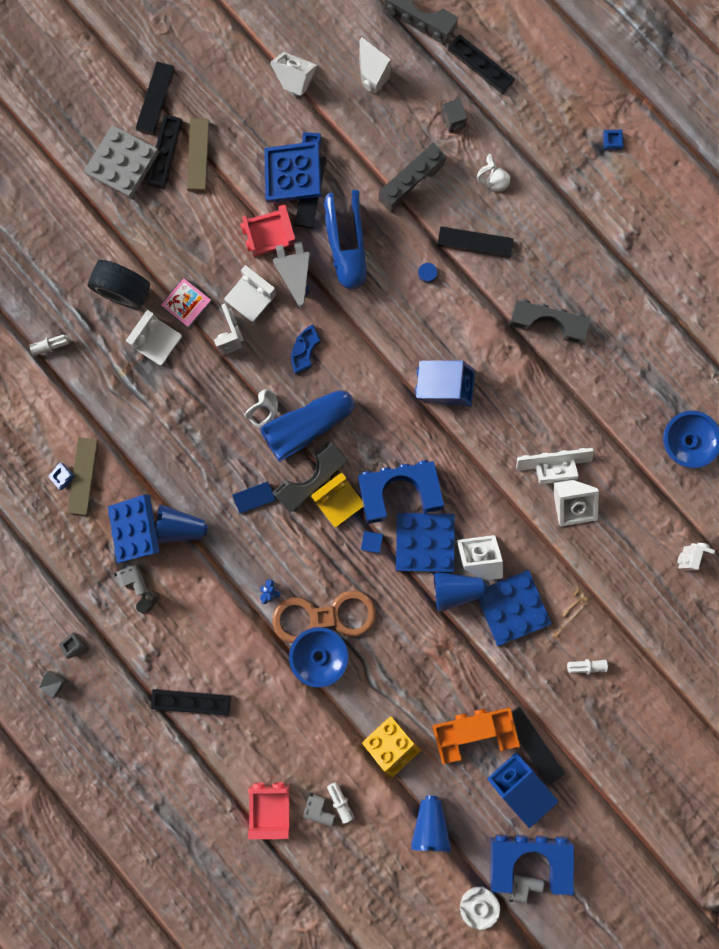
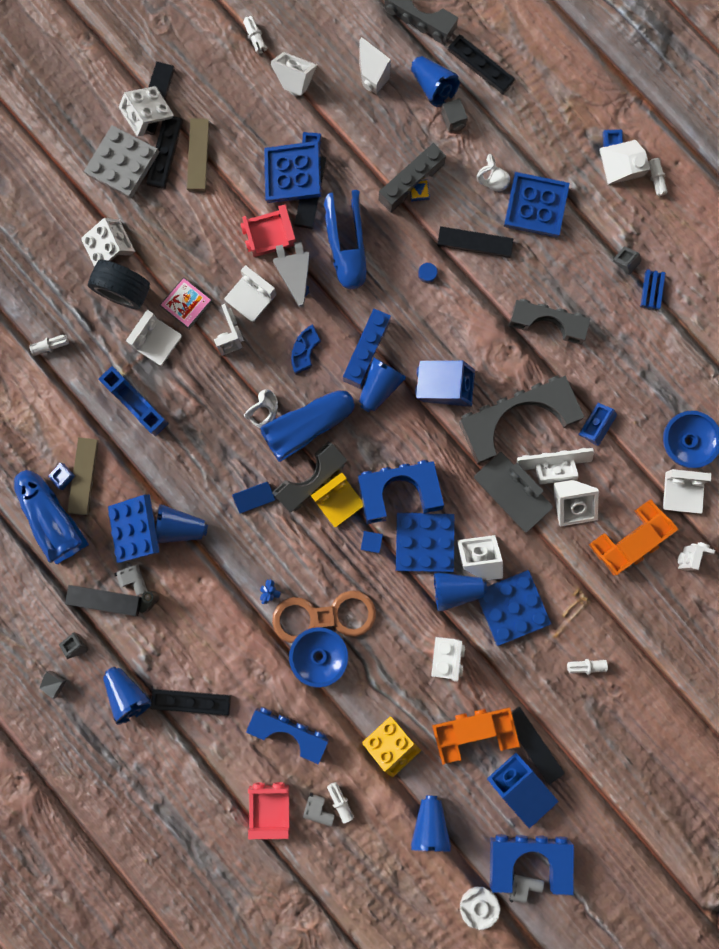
none -> blue piece [14,470,89,565]
none -> black tile [65,585,142,616]
none -> white bracket [81,218,135,267]
none -> blue arch [98,366,169,437]
none -> blue cone [103,667,151,725]
none -> white bracket [119,86,174,137]
none -> white axle [243,16,267,54]
none -> blue arch [246,707,329,765]
none -> blue arch [343,308,391,389]
none -> blue cone [359,357,406,413]
none -> tile [410,180,430,202]
none -> blue cone [411,56,460,107]
none -> white bracket [431,637,465,682]
none -> dark grey arch [459,375,584,464]
none -> dark grey bracket [474,452,553,533]
none -> blue plate [504,172,570,238]
none -> blue slope [579,403,617,446]
none -> orange bracket [588,499,679,576]
none -> white slope [599,140,650,185]
none -> dark grey slope [613,246,641,274]
none -> blue tile [640,270,665,310]
none -> white axle [648,158,667,196]
none -> white bracket [663,469,712,514]

